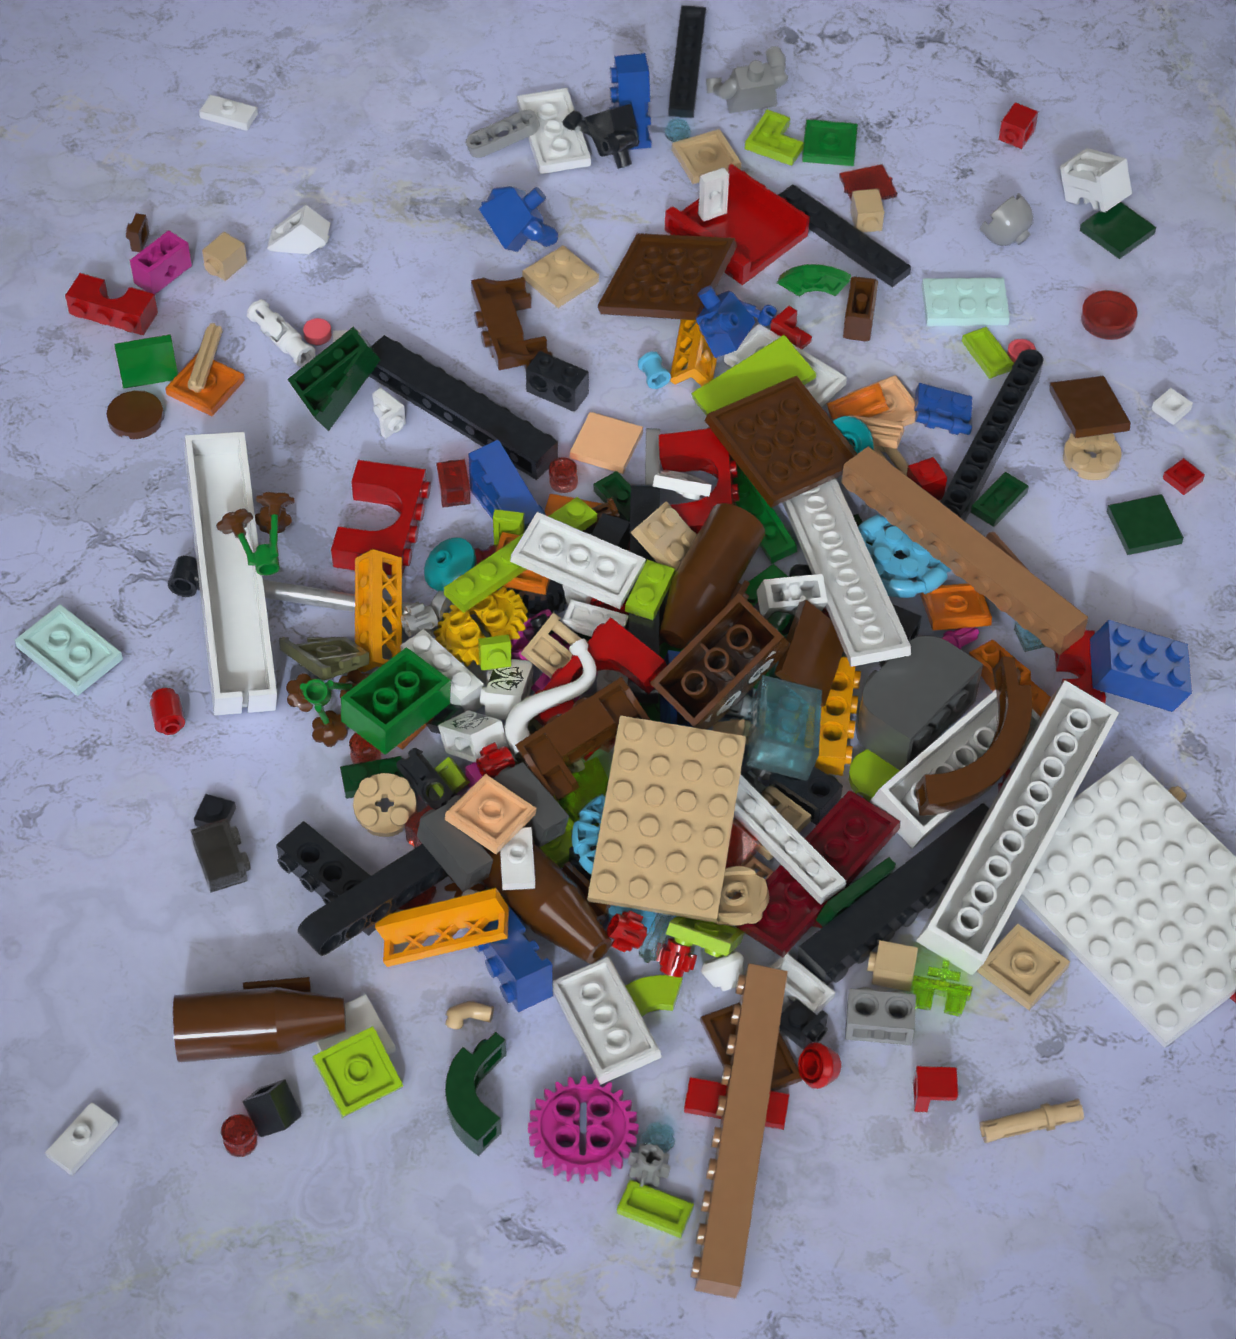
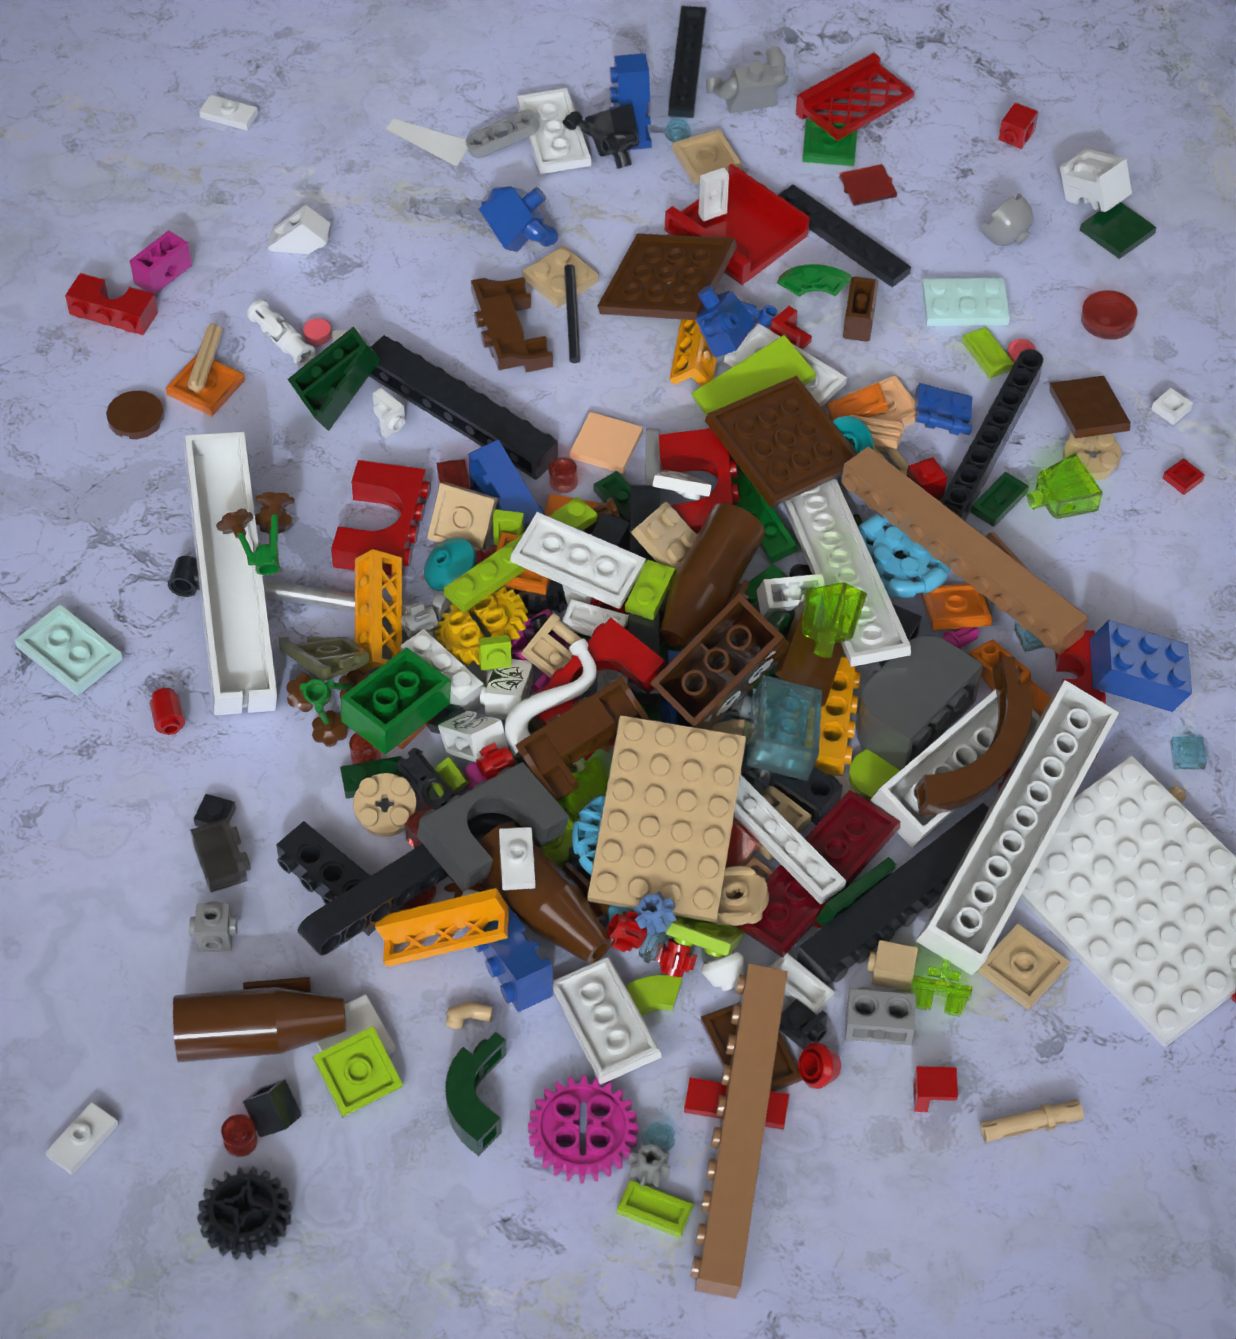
green tile [114,334,178,389] -> none
reddish brown plate [126,213,150,252] -> none
tan brick [202,232,247,281] -> none
light nougat tile [445,774,537,854] -> none
black brick [526,351,589,412] -> none
medium azure bush [638,352,671,389] -> none
lime plate [745,110,803,166] -> none
tan brick [850,189,884,232] -> none
dark green tile [1106,494,1184,555] -> none
none -> light grey brick [189,901,238,952]
none -> black gear [197,1166,292,1261]
none -> white sticker [386,119,468,166]
none -> tan plate [427,482,498,550]
none -> black bar [564,264,580,363]
none -> medium blue gear [634,892,677,935]
none -> red fence [796,52,915,141]
none -> clear neon green torso [802,582,867,658]
none -> clear neon green torso [1027,453,1103,519]
none -> clear light blue plate [1170,737,1207,770]

